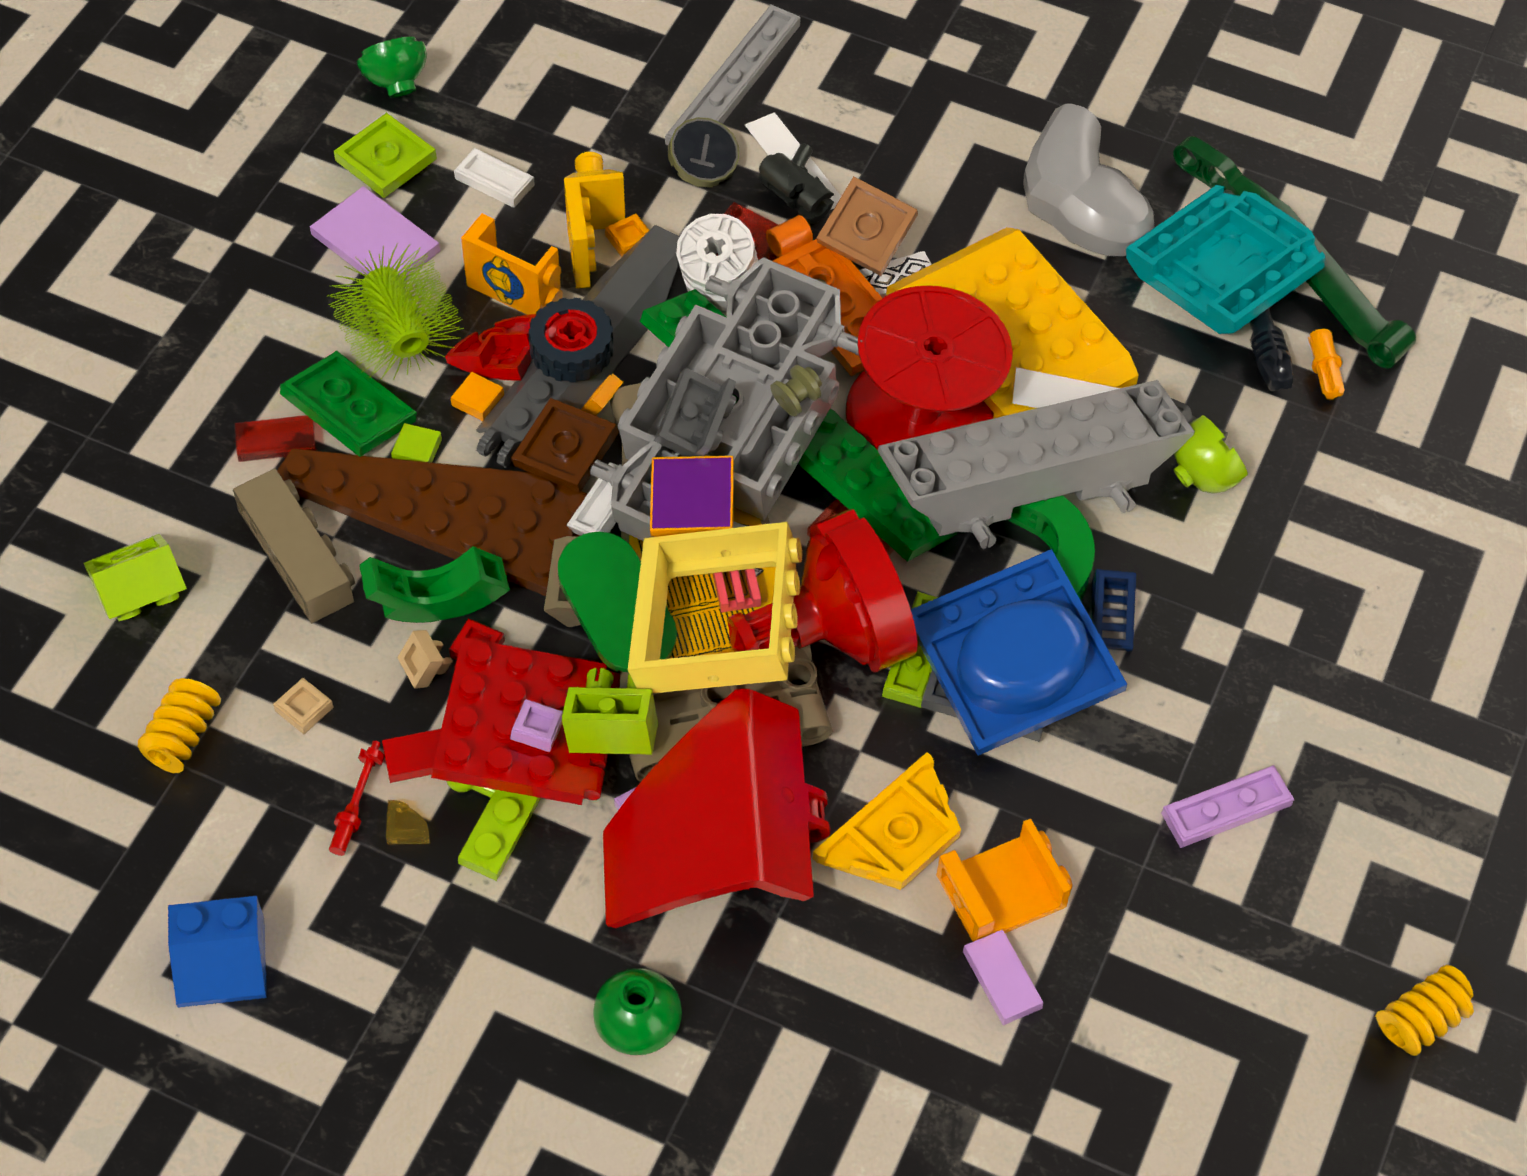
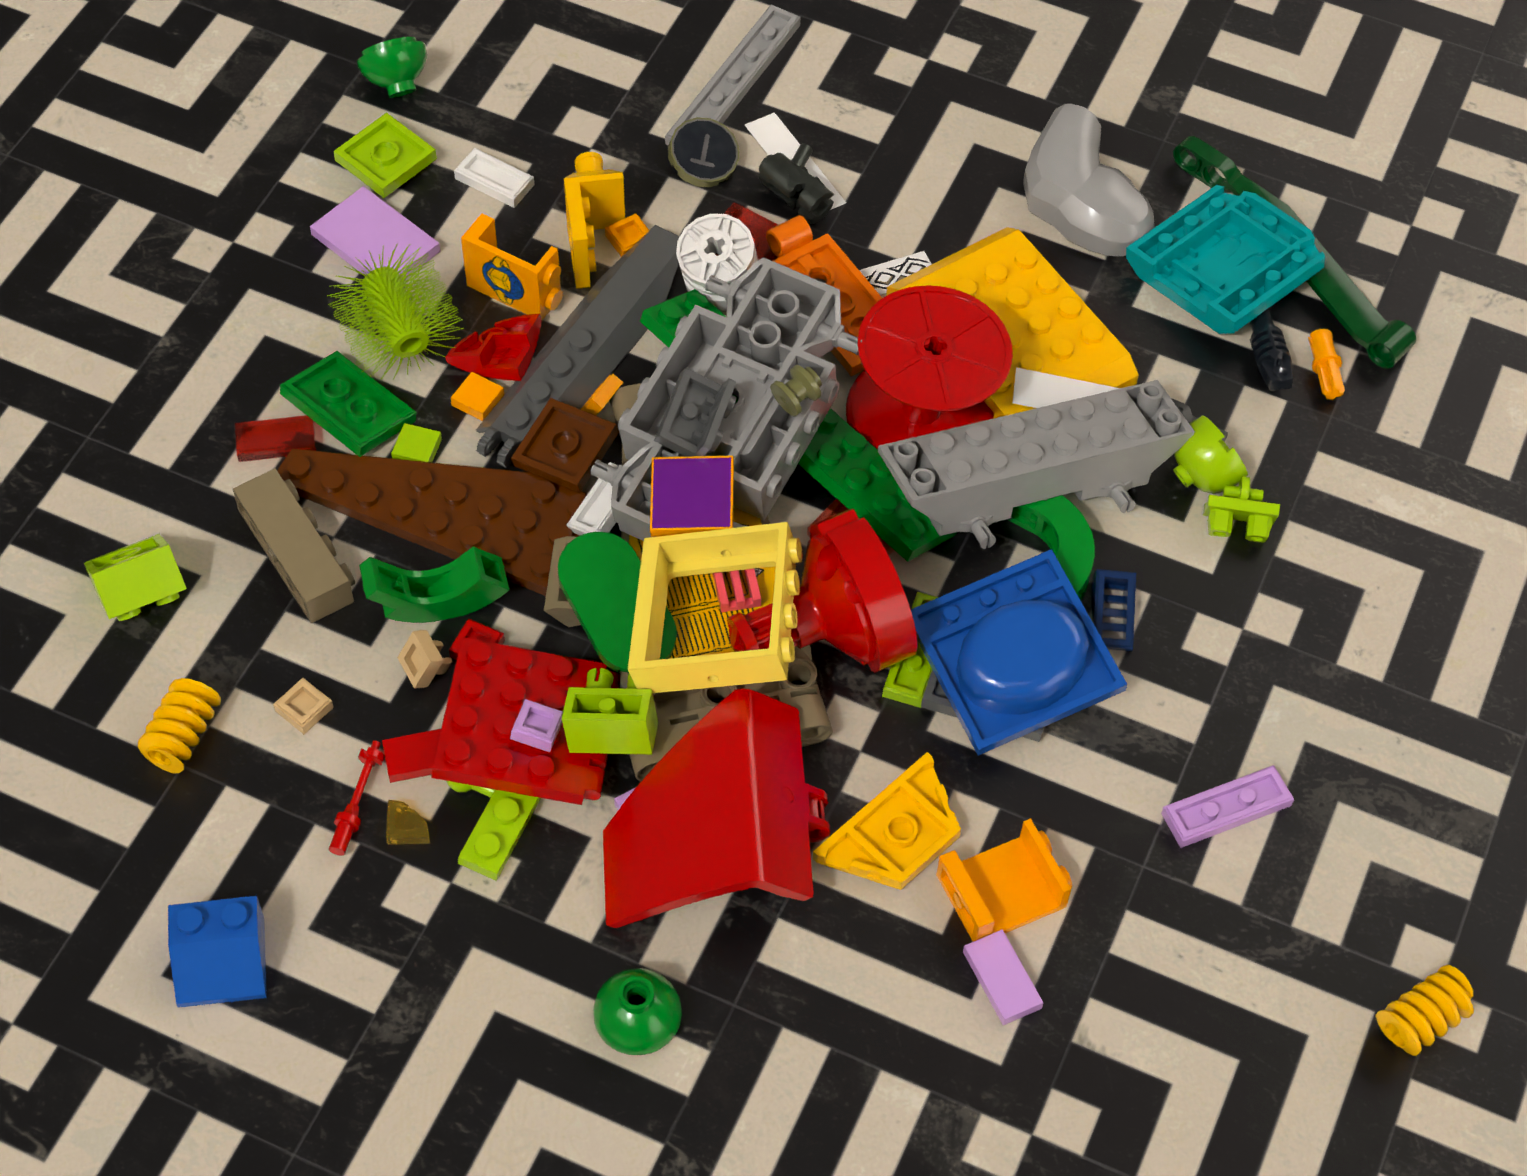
black wheel [529,297,614,383] -> none
medium nougat tile [817,176,918,276] -> none
none -> lime hips [1203,476,1280,543]

